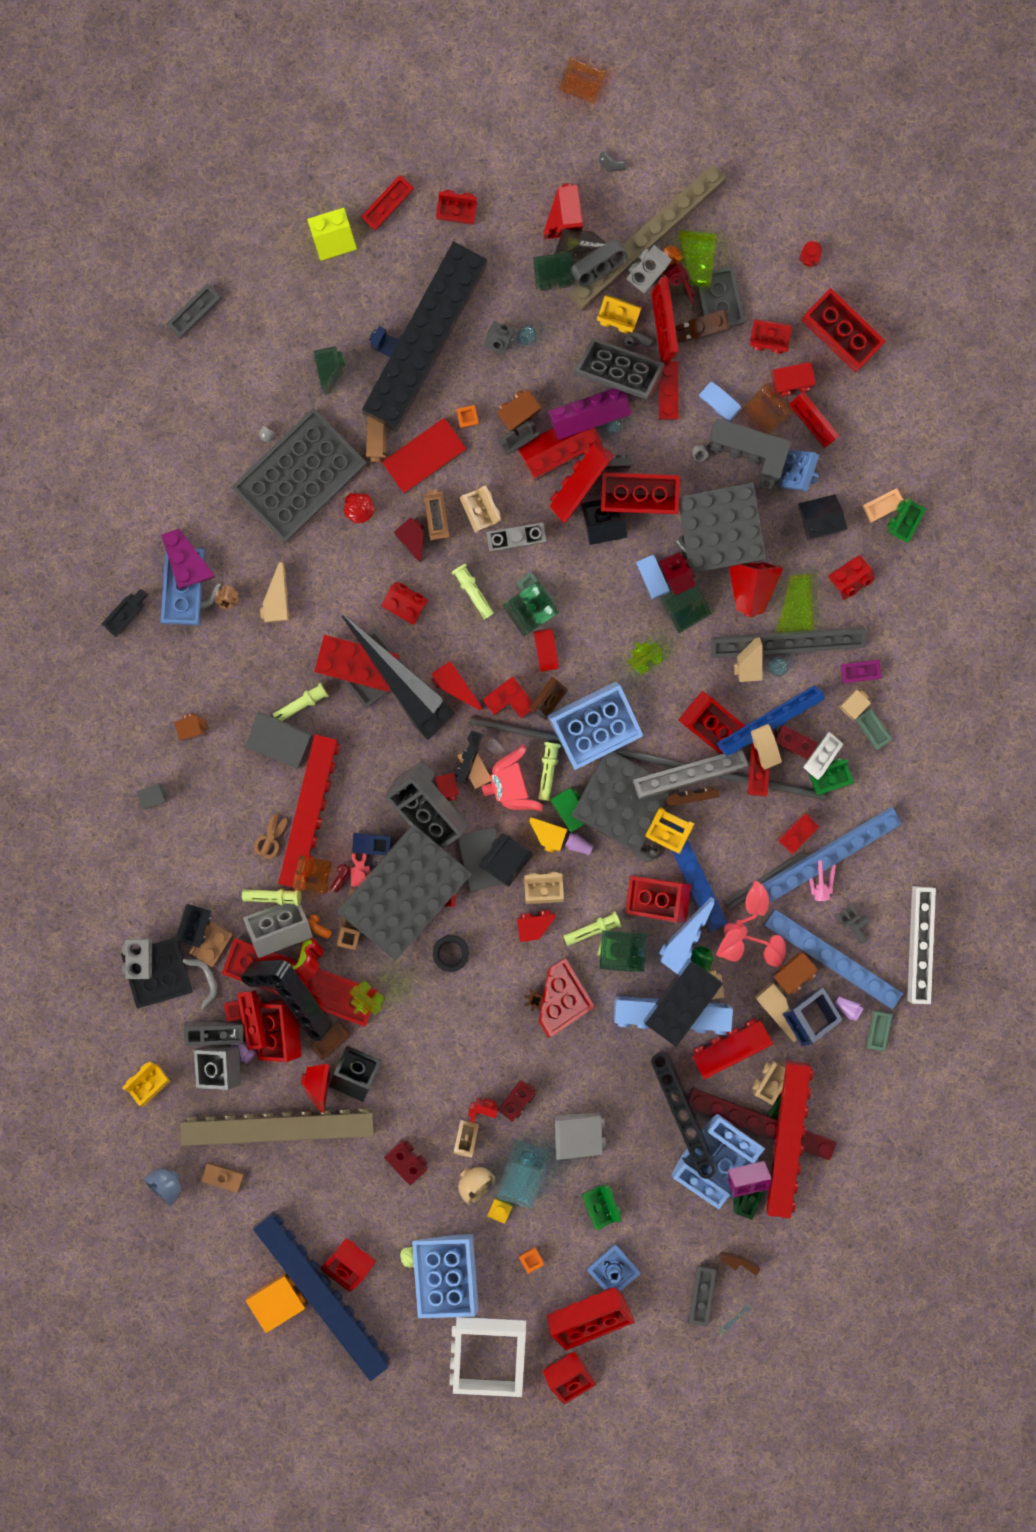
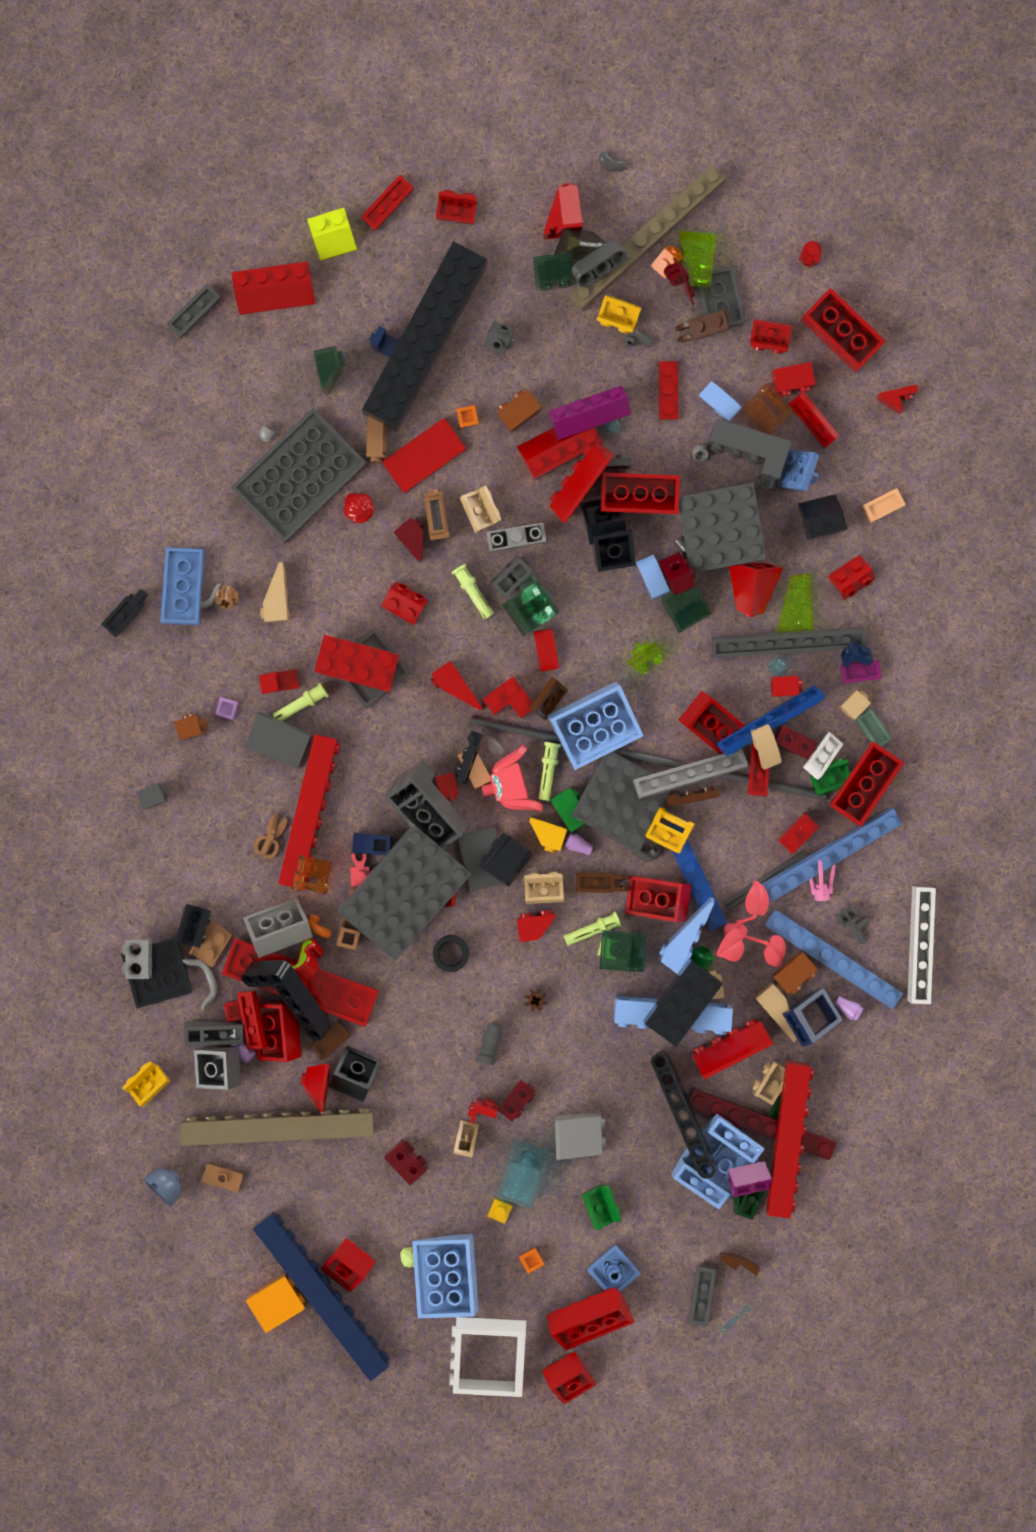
magenta wing [161,529,216,590] -> none
yellowish green pin [242,888,302,906] -> none
dark red arm [331,864,350,892] -> none
black plate [342,615,455,740] -> none
clear neon green hips [349,980,385,1015] -> none
tan cylinder [458,1167,496,1205] -> none
dark grey hinge [498,420,540,455] -> none
clear light blue plate [517,325,536,345] -> none
plate [538,958,595,1038] -> none
clear orange plate [559,56,607,104] -> none
dark grey slope [574,338,665,399] -> none
light grey brick [626,245,672,293] -> none
red tile [651,277,678,365] -> none
tan slope [734,637,763,682] -> none
sand green tile [866,1010,893,1052] -> none
green bracket [887,498,926,543] -> none
none -> lavender tile [215,697,239,720]
none -> red slope [231,261,315,315]
none -> red slope [259,669,300,694]
none -> dark grey axle [476,1023,503,1065]
none -> dark grey brick [490,555,533,598]
none -> reddish brown hinge [576,872,630,893]
none -> black slope [592,529,636,572]
none -> red slope [771,676,802,697]
none -> red slope [829,741,904,827]
none -> dark blue bracket [841,642,874,668]
none -> red slope [876,384,918,414]

